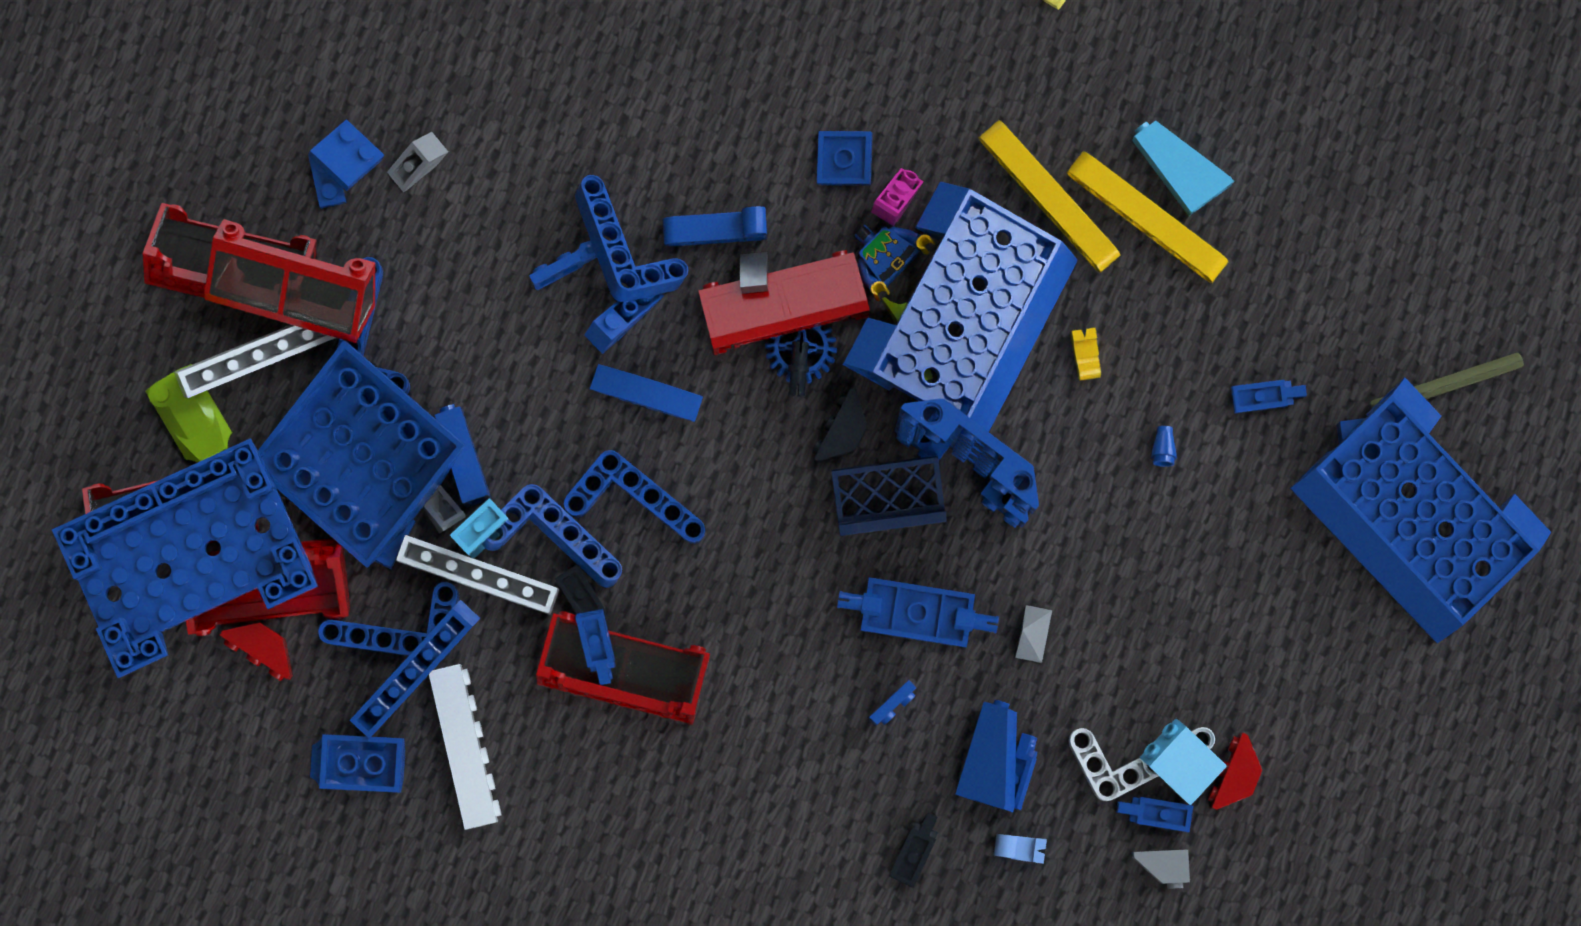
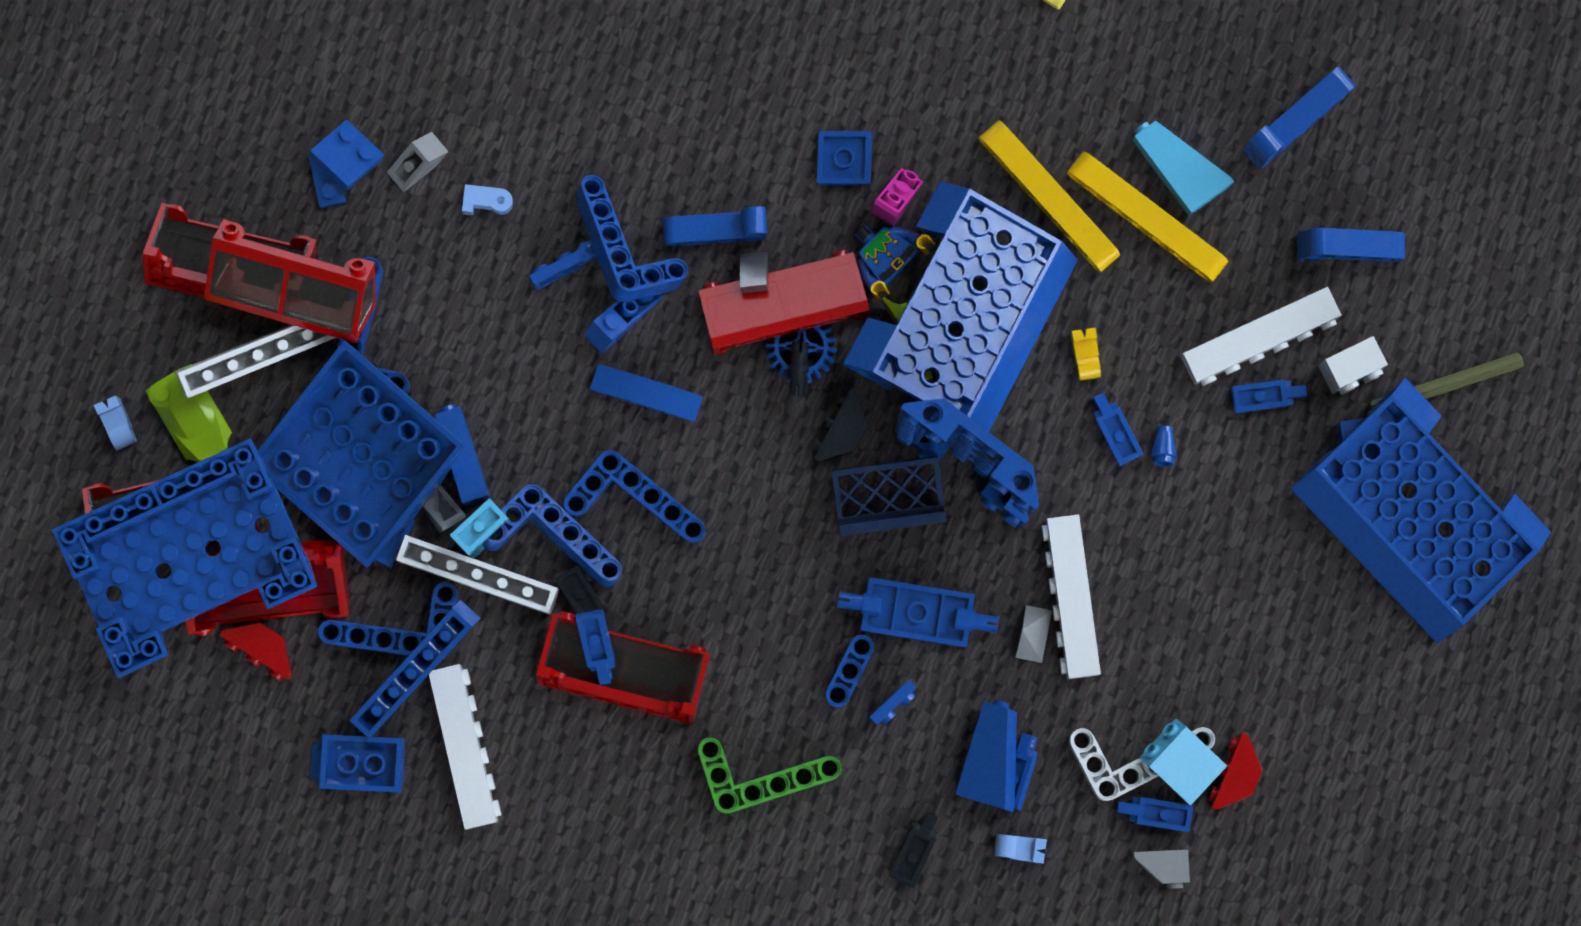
none -> light blue leg [94,396,137,451]
none -> light blue leg [462,184,513,215]
none -> bright green beam [698,738,842,814]
none -> blue beam [826,635,874,708]
none -> white brick [1042,514,1101,679]
none -> blue hinge [1092,393,1144,467]
none -> white brick [1181,287,1342,386]
none -> blue beam [1242,66,1356,170]
none -> blue beam [1297,228,1405,262]
none -> white brick [1318,336,1388,395]

